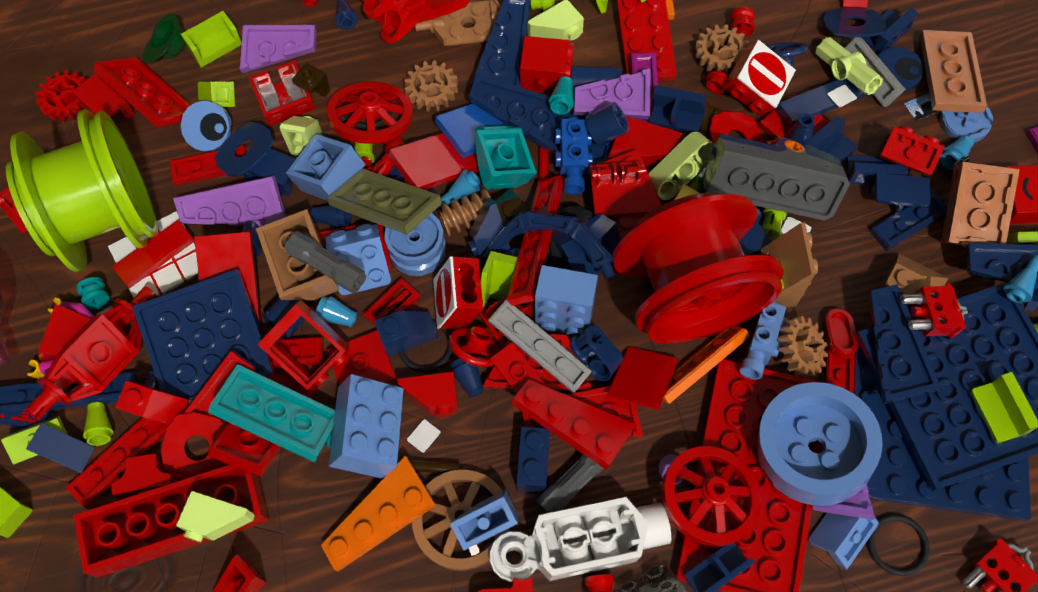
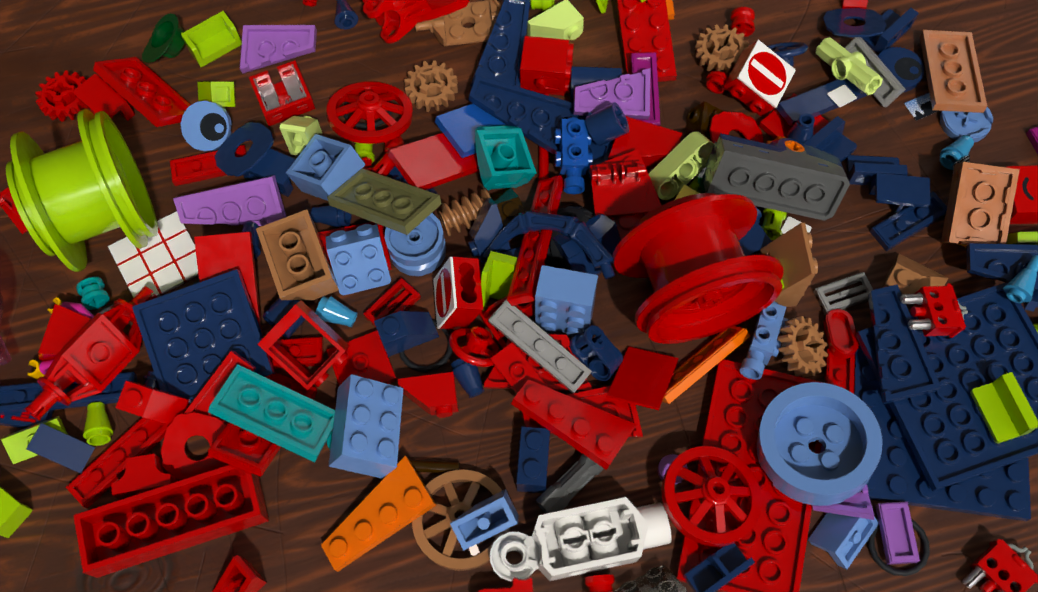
red tile [112,220,195,289] -> none
yellowish green slope [176,491,255,542] -> none
dark grey axle [284,231,367,294] -> none
dark brown bracket [292,63,331,97] -> none
white sticker [407,419,441,453] -> none
dark azure cone [440,170,481,208] -> none
teal cone [549,76,574,115] -> none
dark blue panel [649,85,706,133] -> none
red bracket [880,126,945,177] -> none
none -> light grey tile [813,272,873,315]
none -> medium lavender tile [876,502,920,565]

